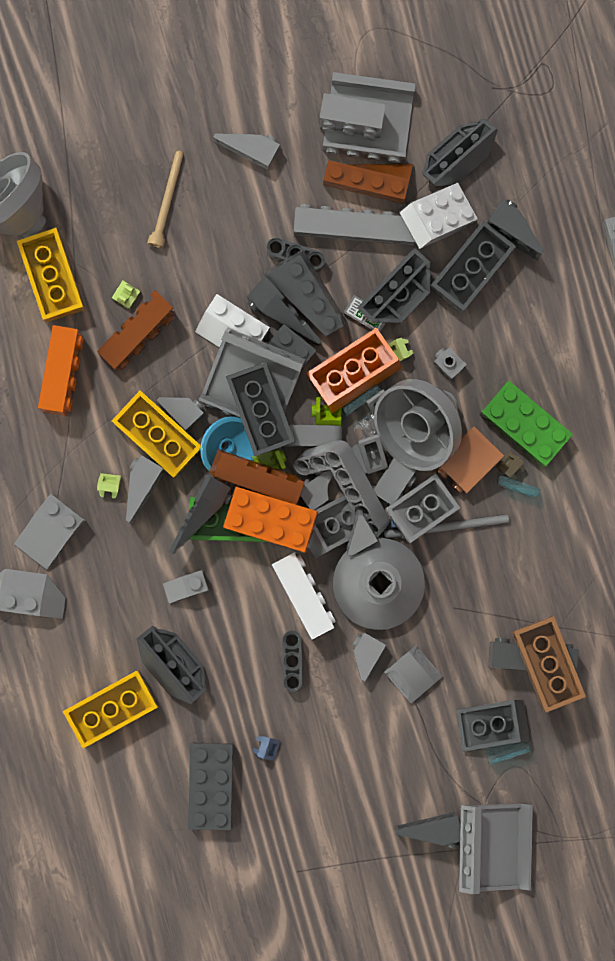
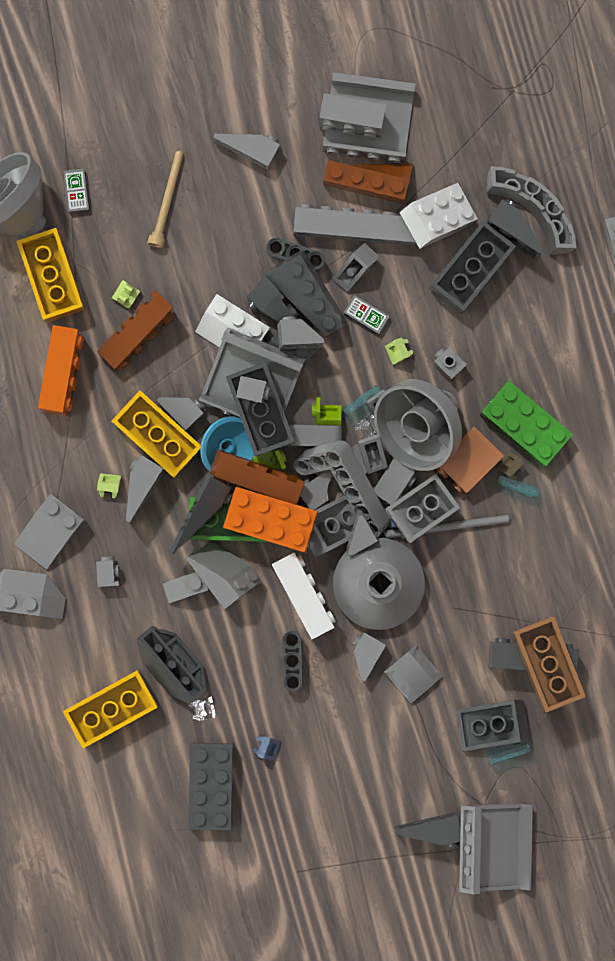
orange brick [306,328,402,414] -> none
dark grey wedge [357,248,430,323] -> none
dark grey wedge [422,118,498,186] -> none
none -> tile [63,169,90,213]
none -> light grey brick [96,557,120,587]
none -> light grey slope [186,541,262,609]
none -> clear tile [189,696,216,721]
none -> light grey brick [236,376,271,404]
none -> light grey slope [277,316,324,350]
none -> light grey slope [332,243,380,293]
none -> light grey brick [486,166,576,255]

